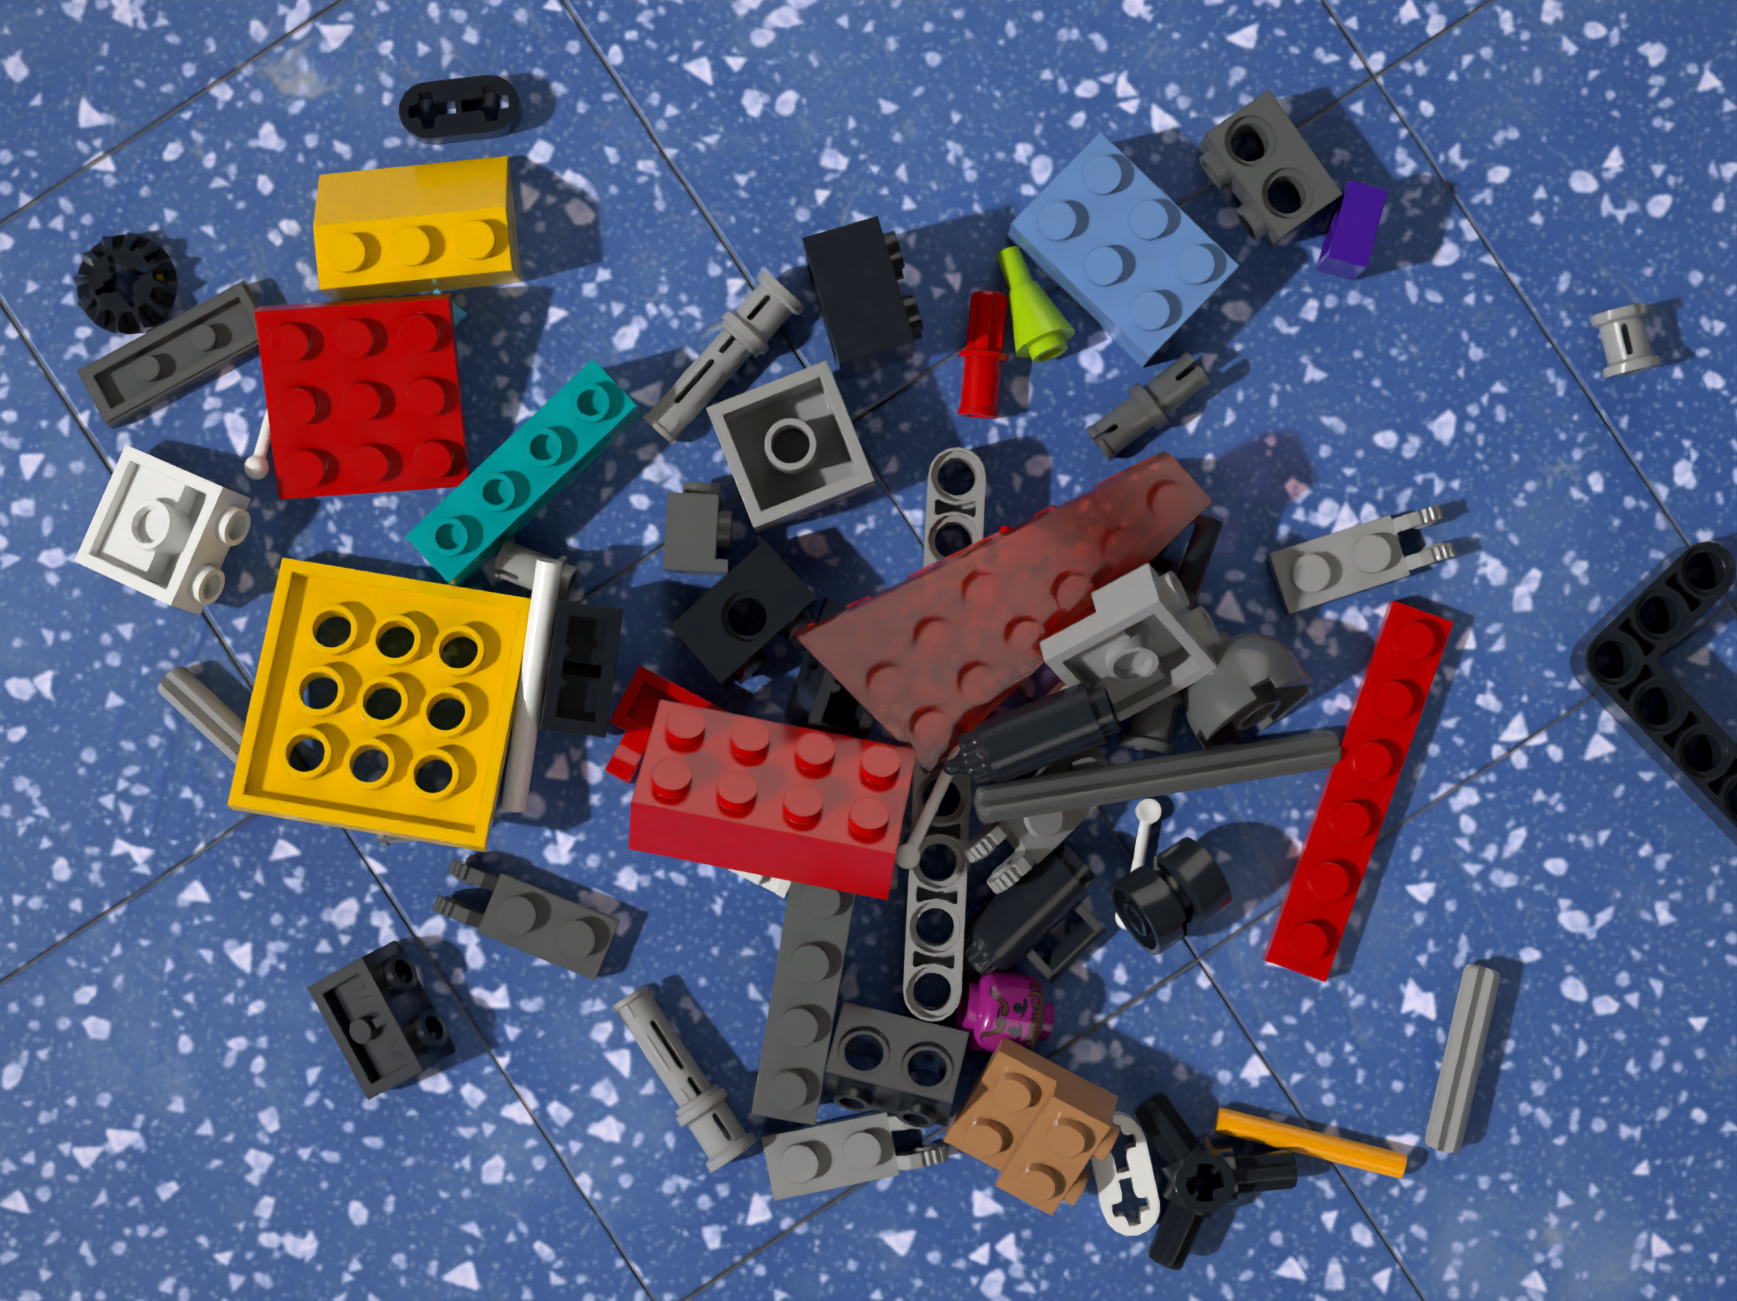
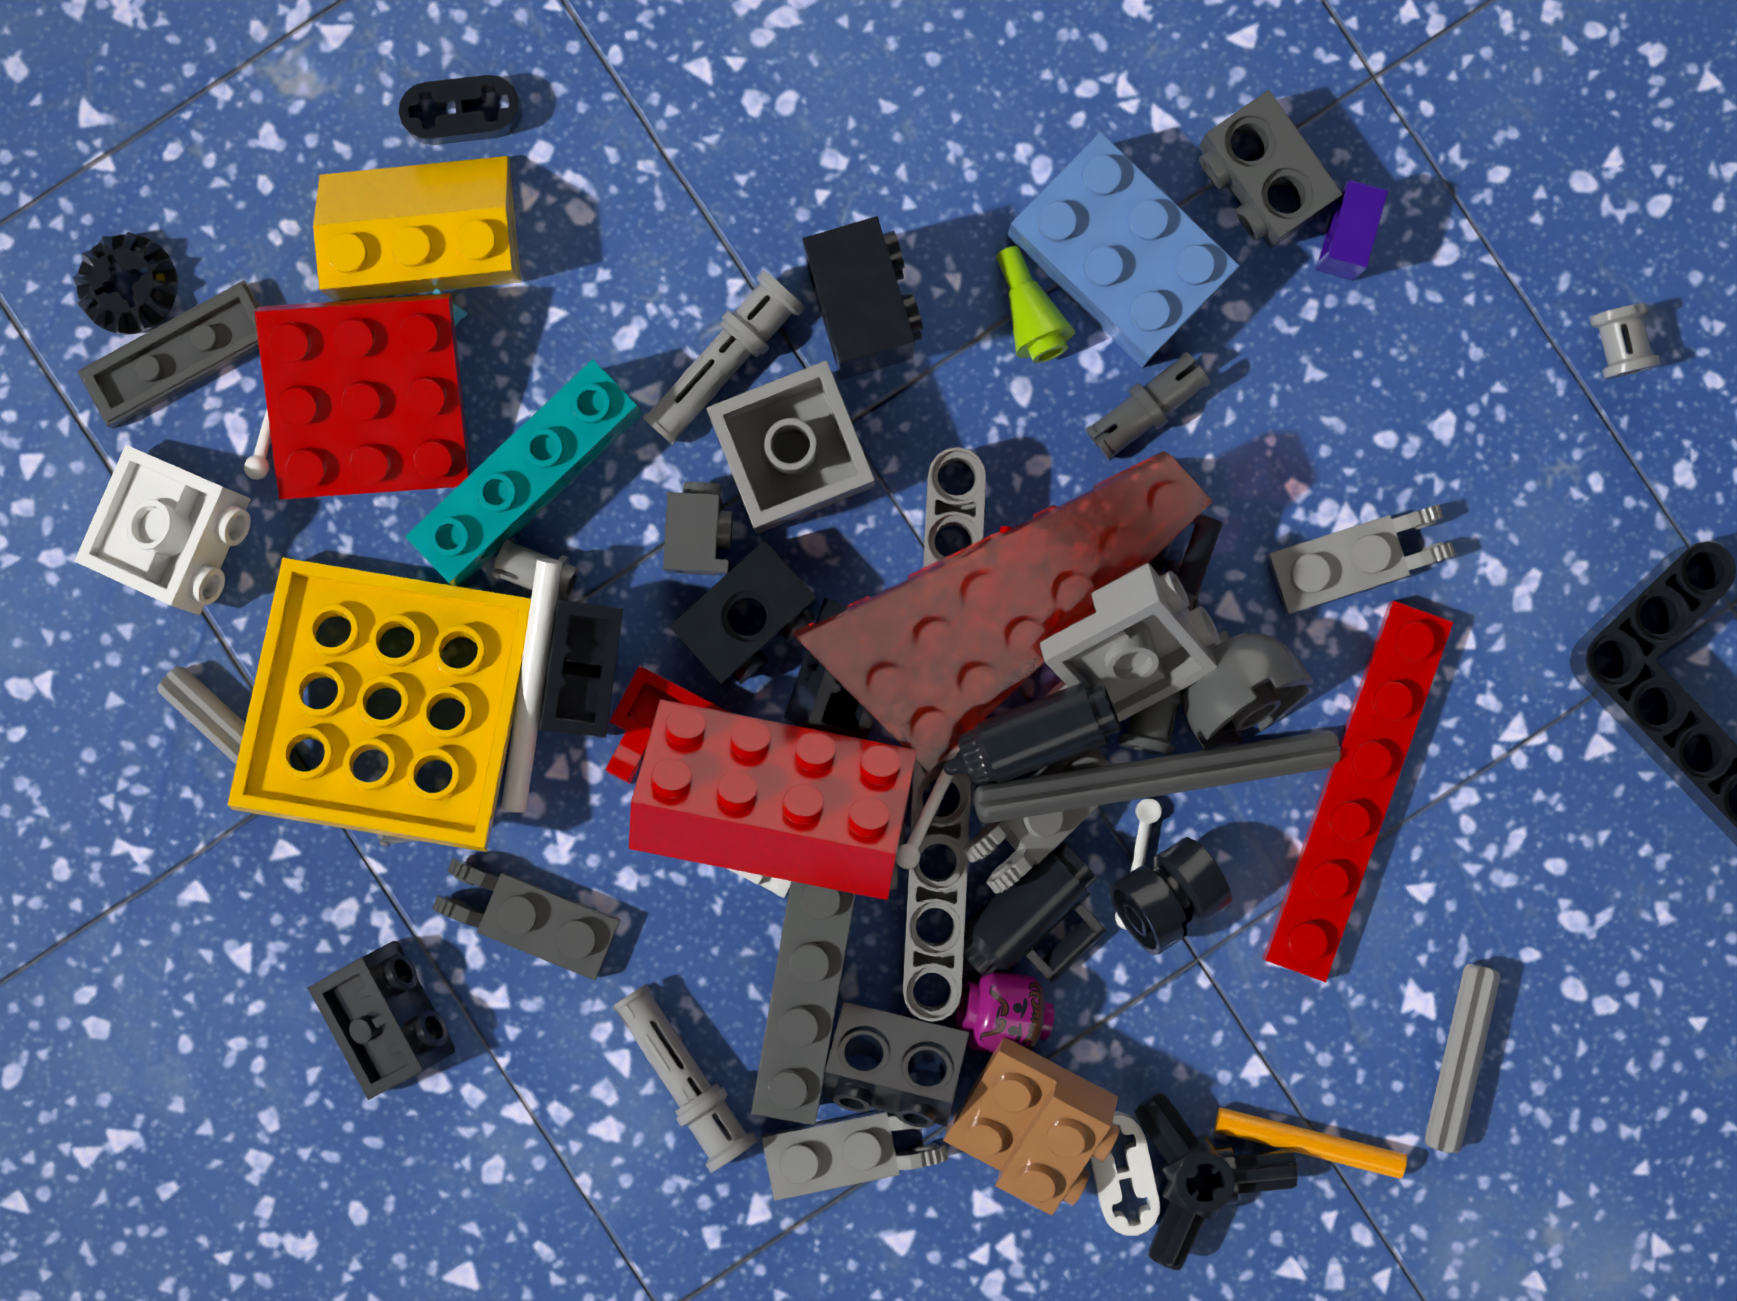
red axle [958,290,1009,419] -> none

